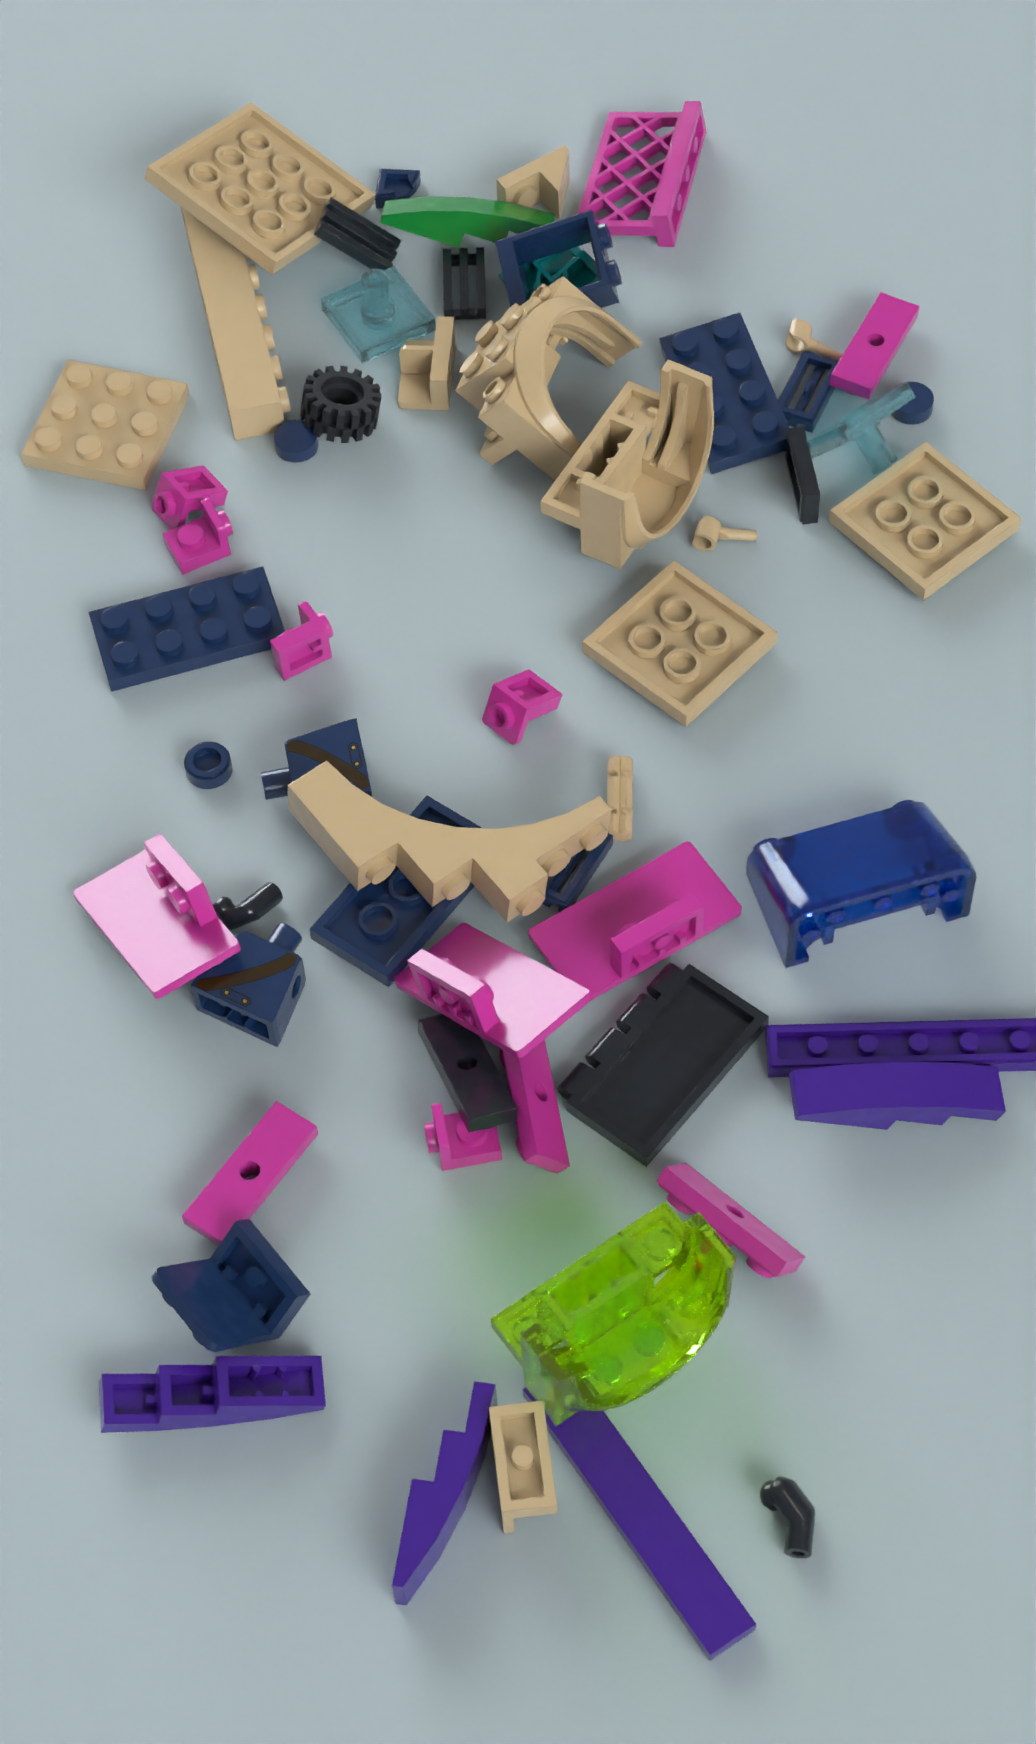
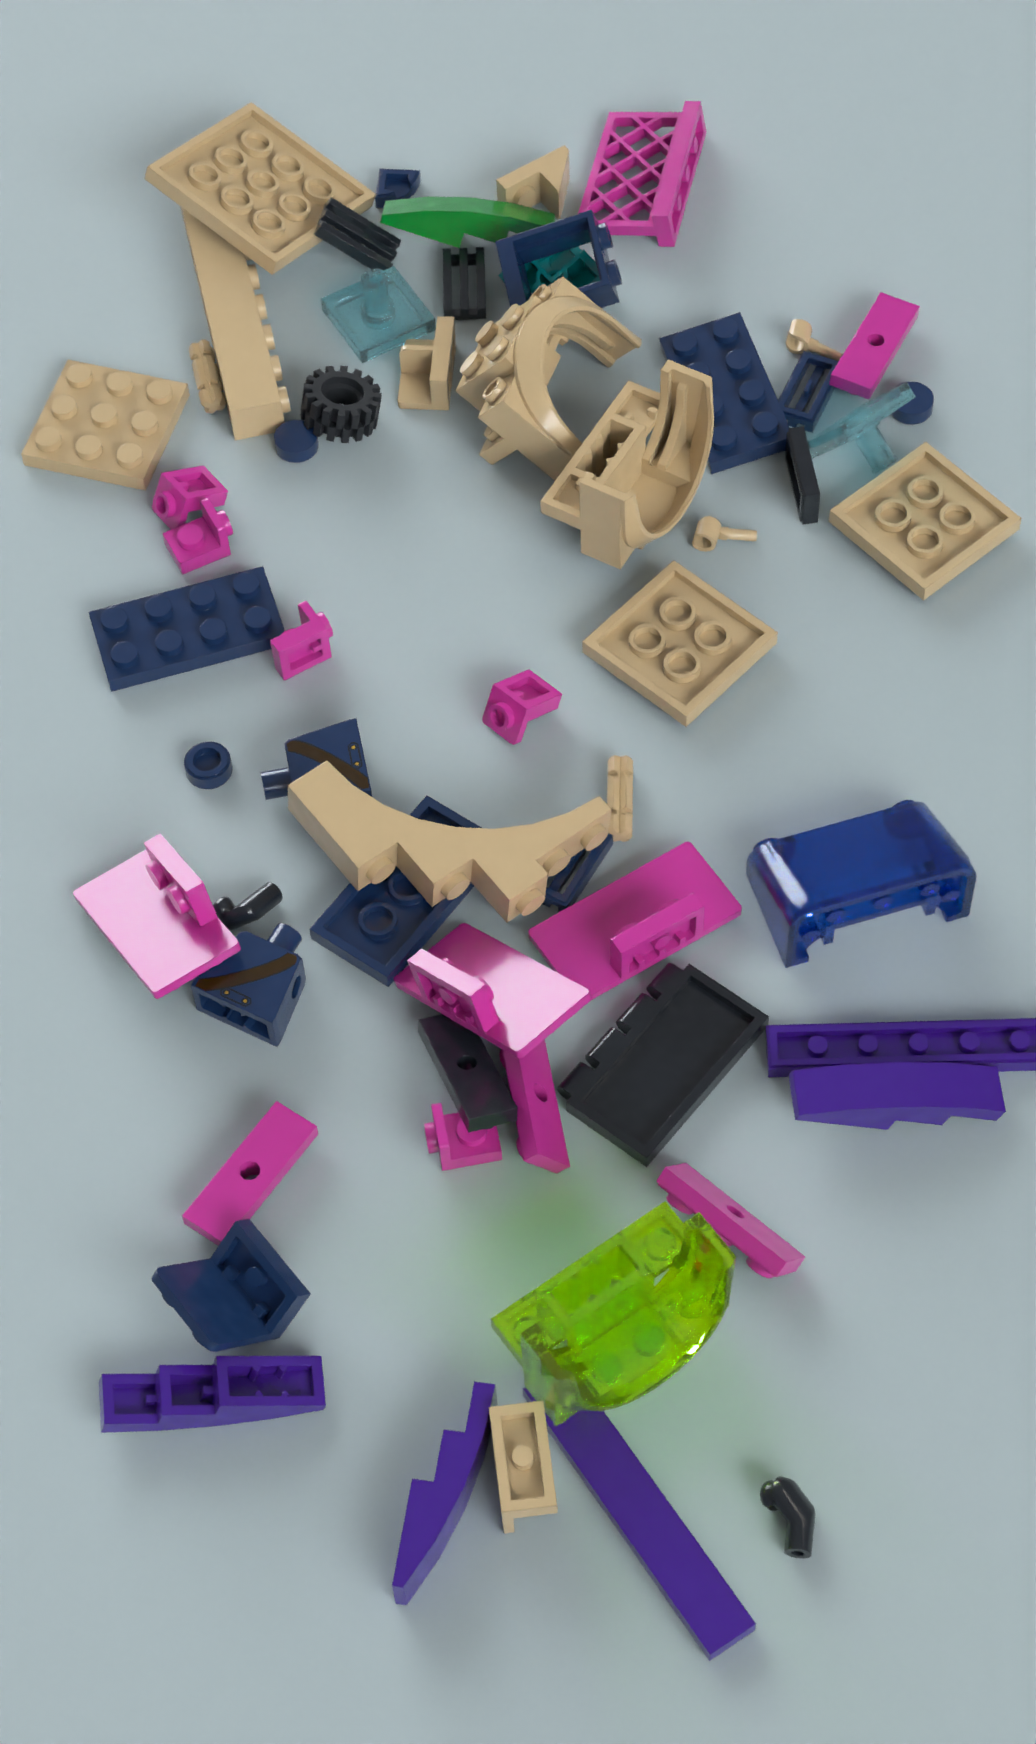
none -> tan axle [189,339,226,414]

